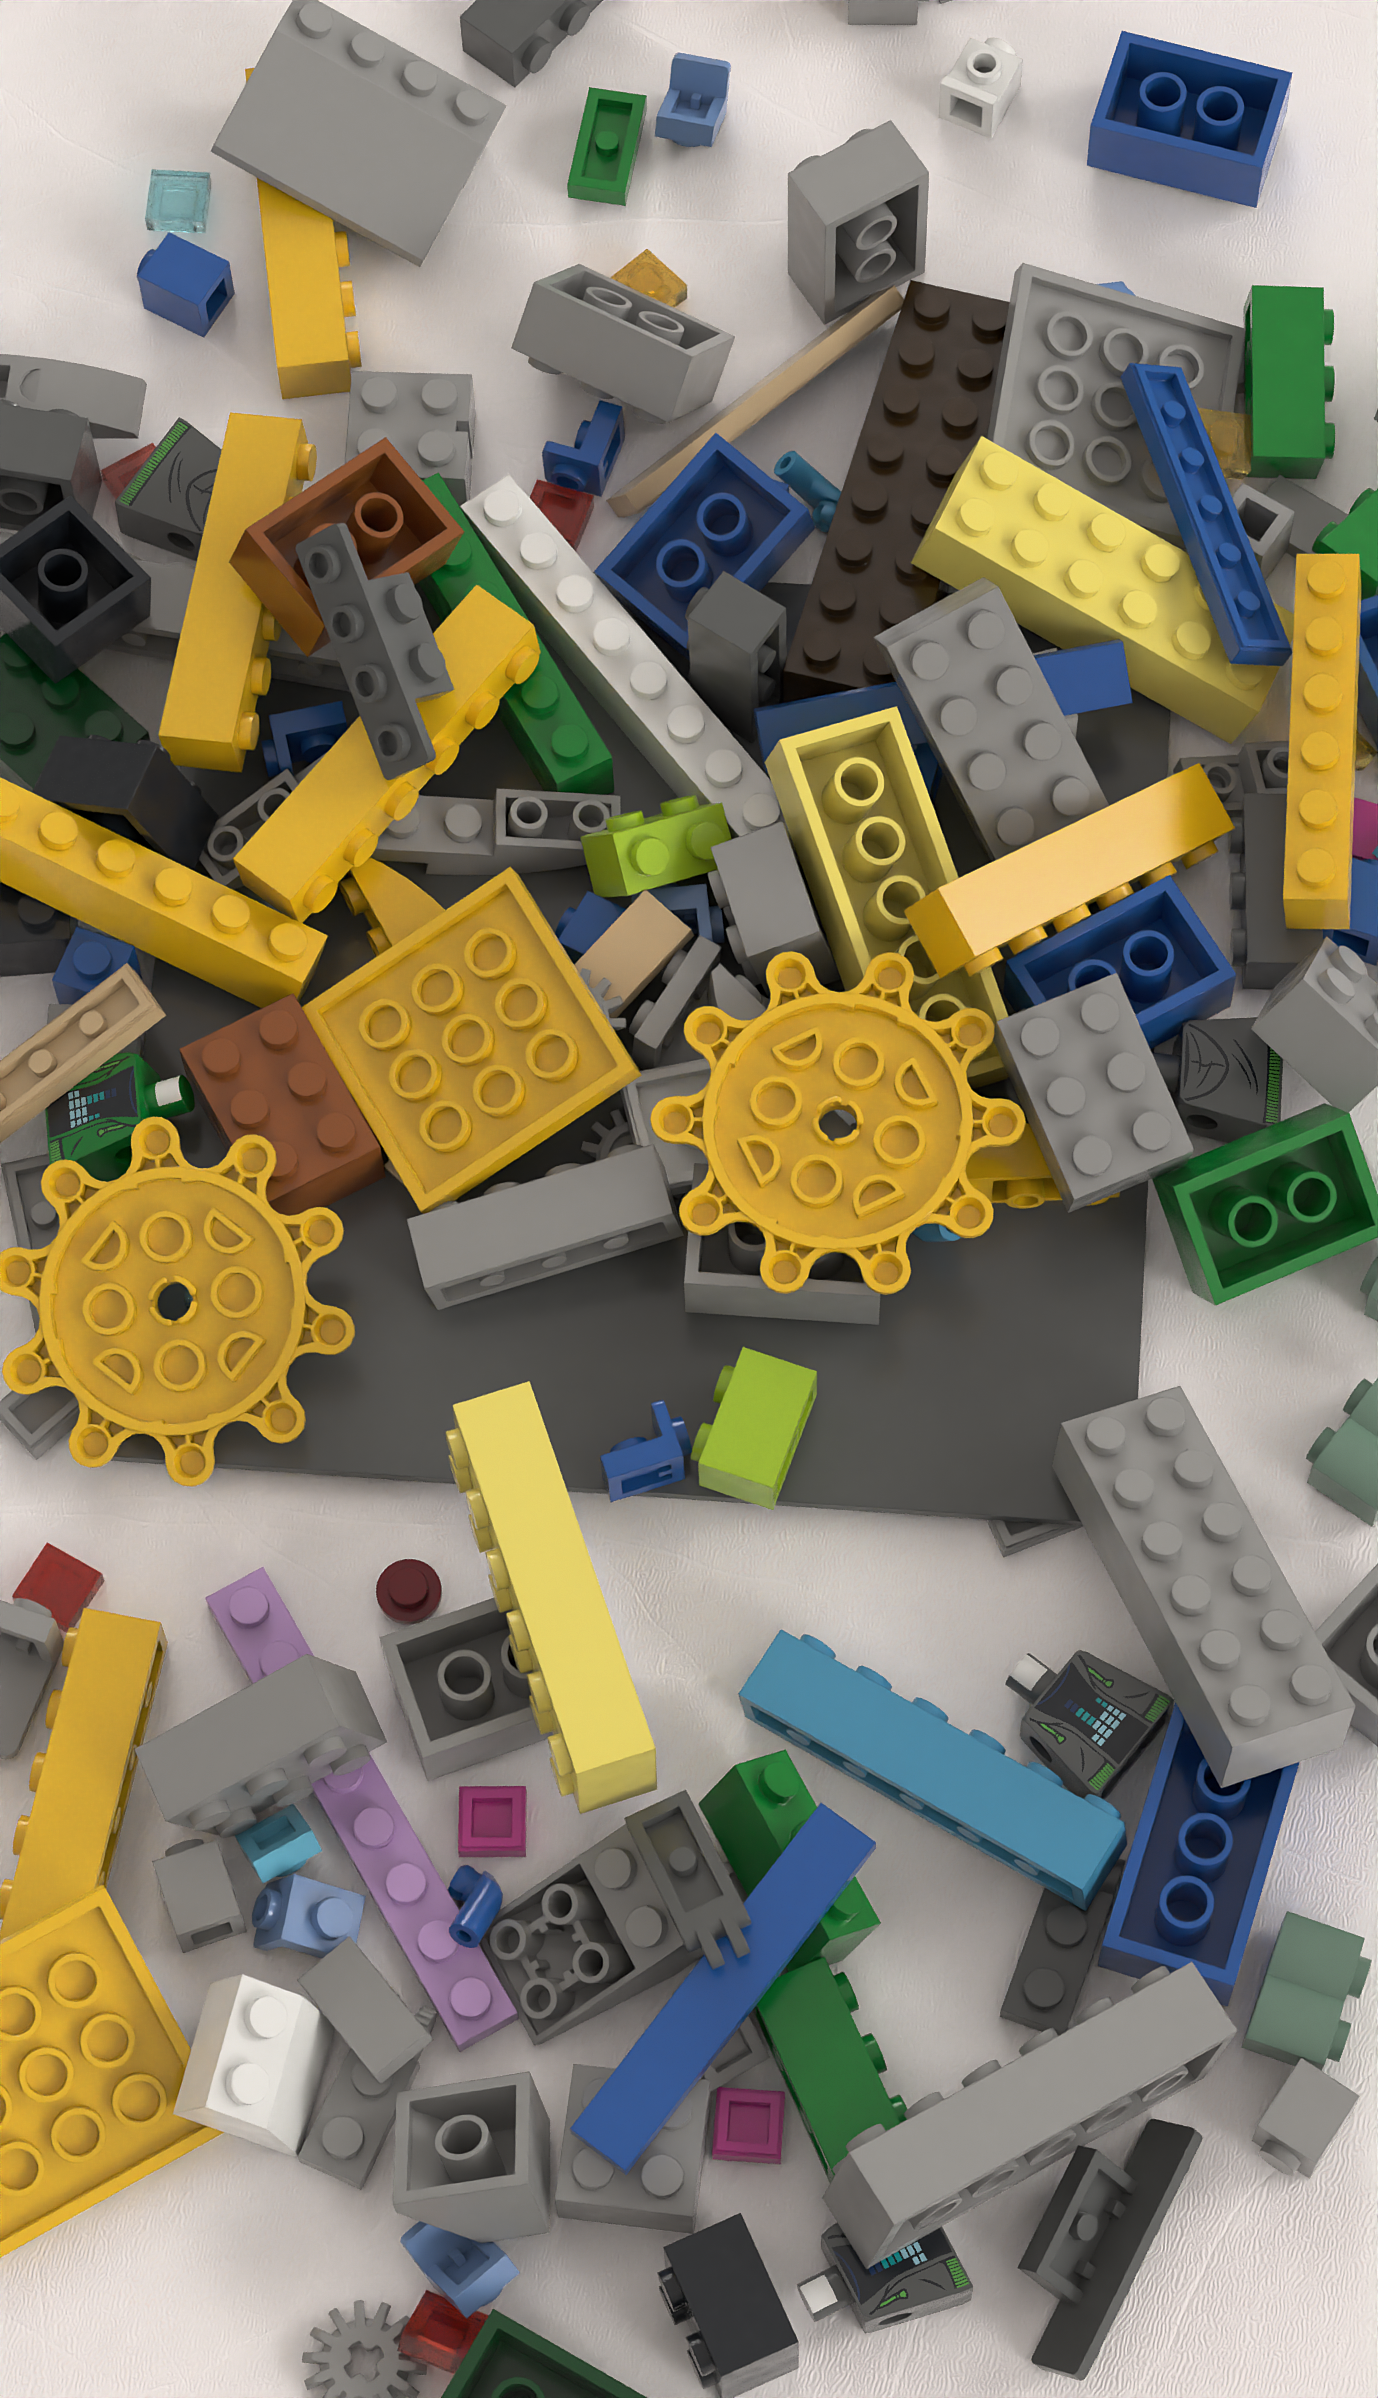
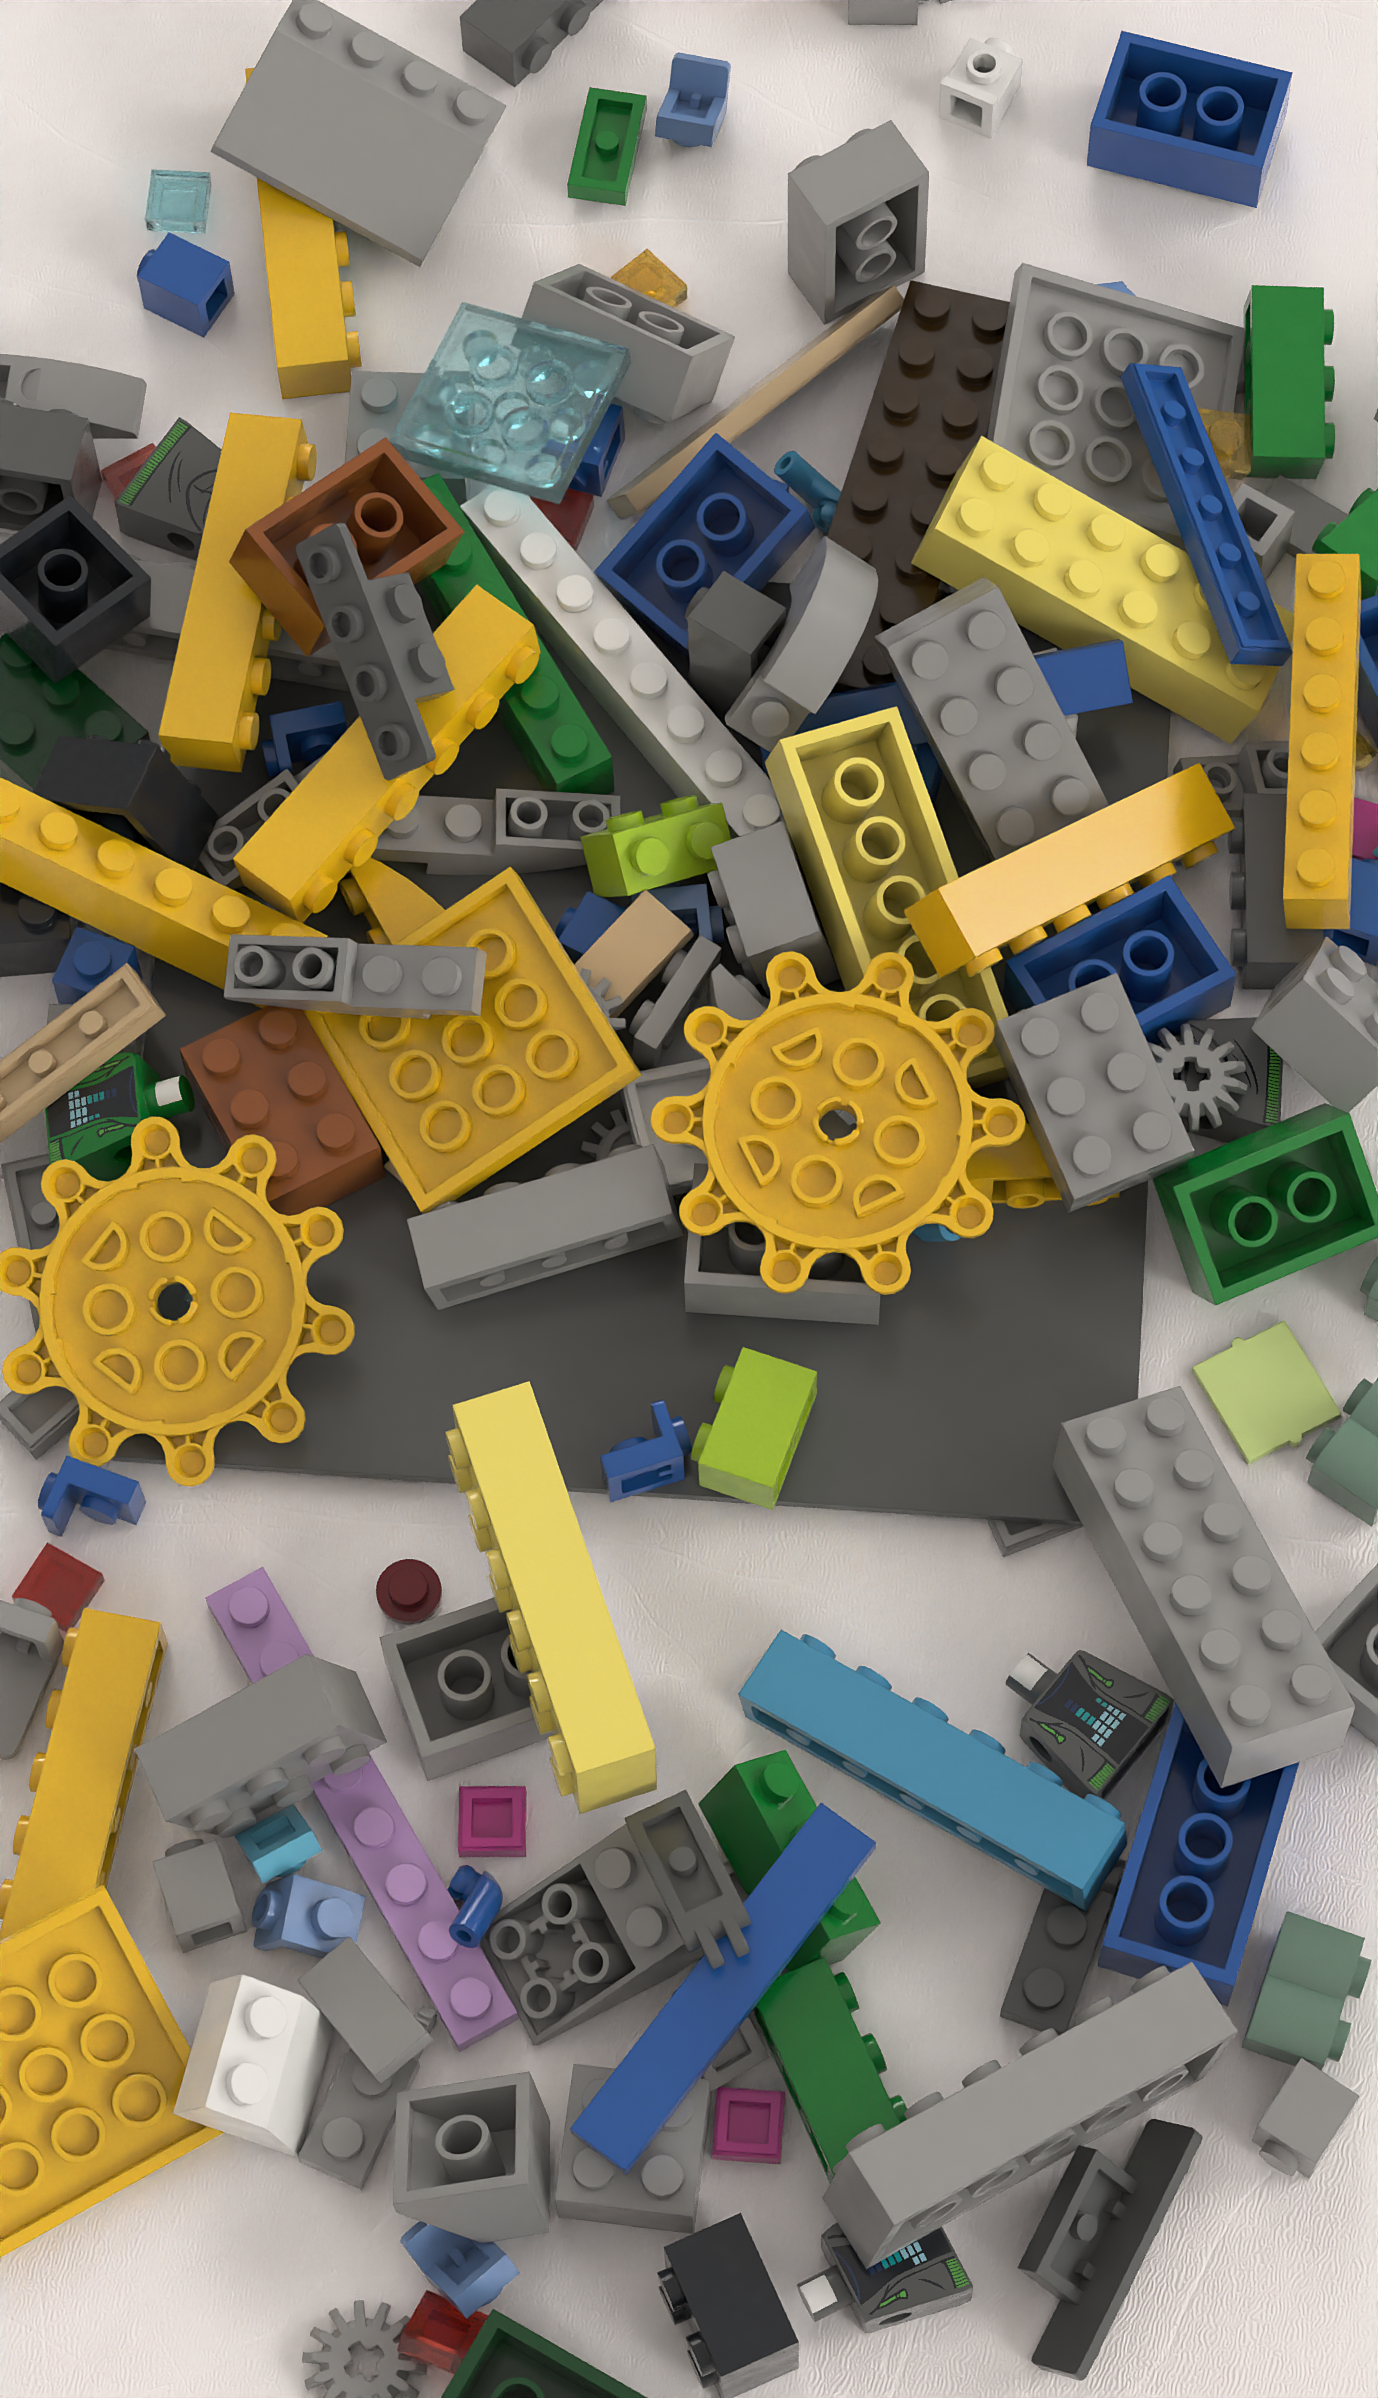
none -> blue bracket [38,1455,146,1537]
none -> light grey slope [224,934,487,1019]
none -> clear light blue plate [389,302,631,504]
none -> light grey arch [725,536,878,752]
none -> light grey gear [1147,1024,1248,1132]
none -> yellowish green piece [1191,1320,1342,1465]

